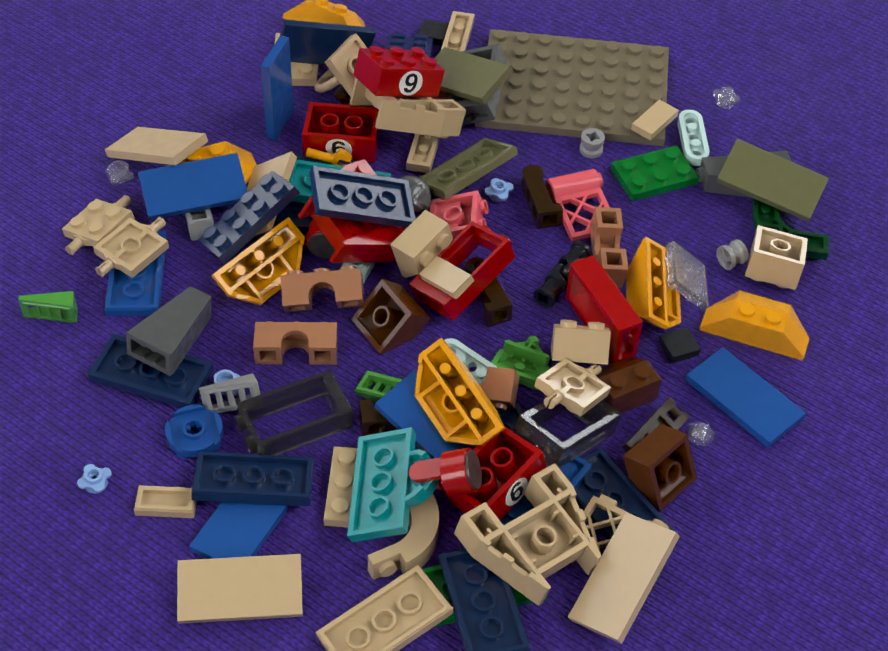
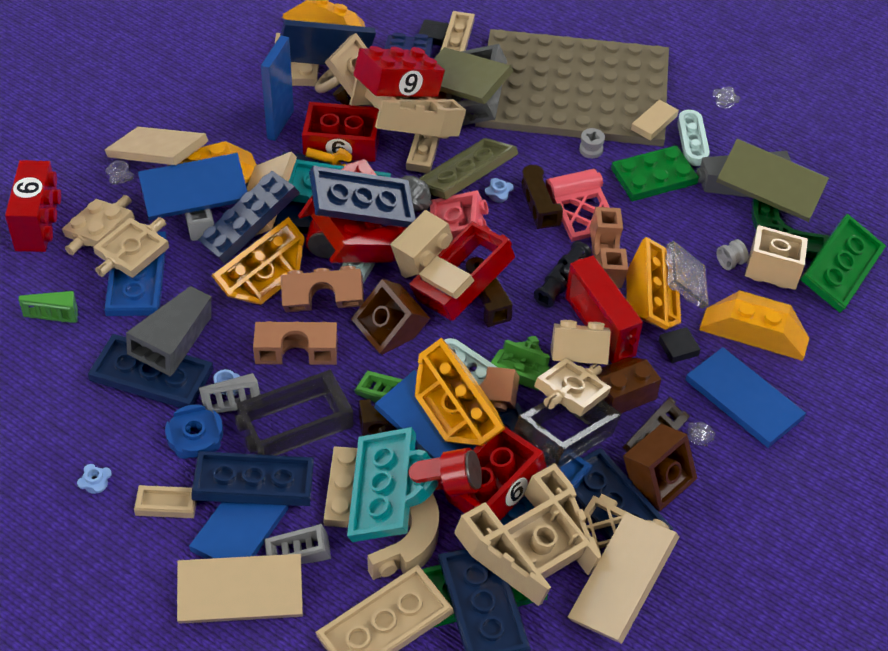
none -> red brick [5,160,61,252]
none -> light grey slope [265,524,331,564]
none -> green tile [800,214,886,313]

